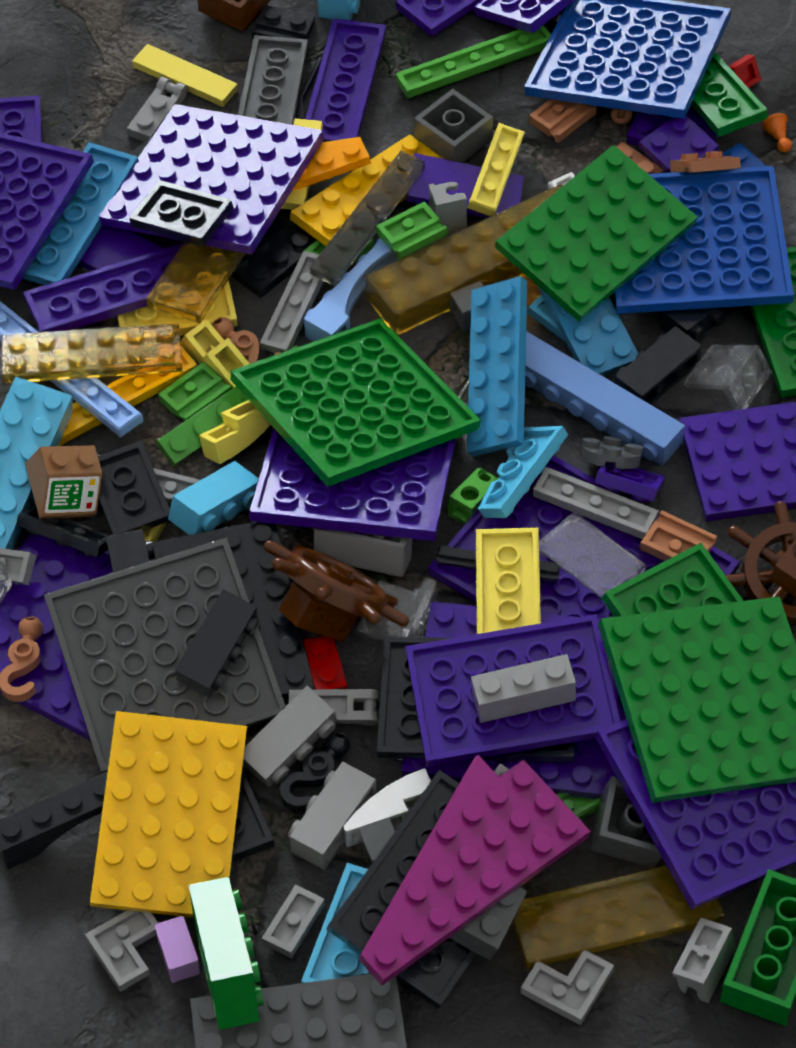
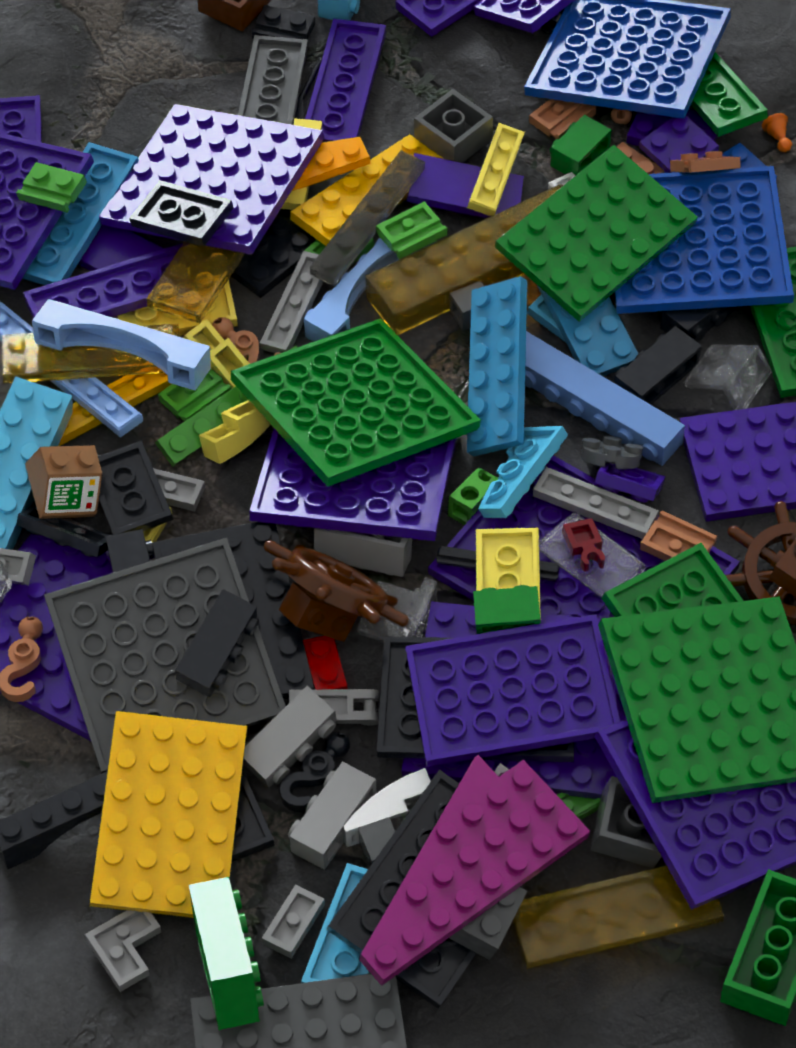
light grey plate [127,77,188,142] -> none
light yellow tile [132,44,238,107] -> none
lavender piece [155,916,200,983] -> none
medium azure brick [168,461,259,535] -> none
bright green plate [395,25,551,99] -> none
light grey hinge [428,182,467,243] -> none
light grey brick [471,654,576,723] -> none
light grey plate [520,950,614,1026] -> none
light grey hinge [672,918,736,1003] -> none
red tile [729,54,762,88] -> none
none -> bright green plate [16,162,87,213]
none -> light blue arch [32,299,211,391]
none -> green brick [473,585,541,634]
none -> green brick [550,114,611,176]
none -> dark red plate [562,518,605,572]

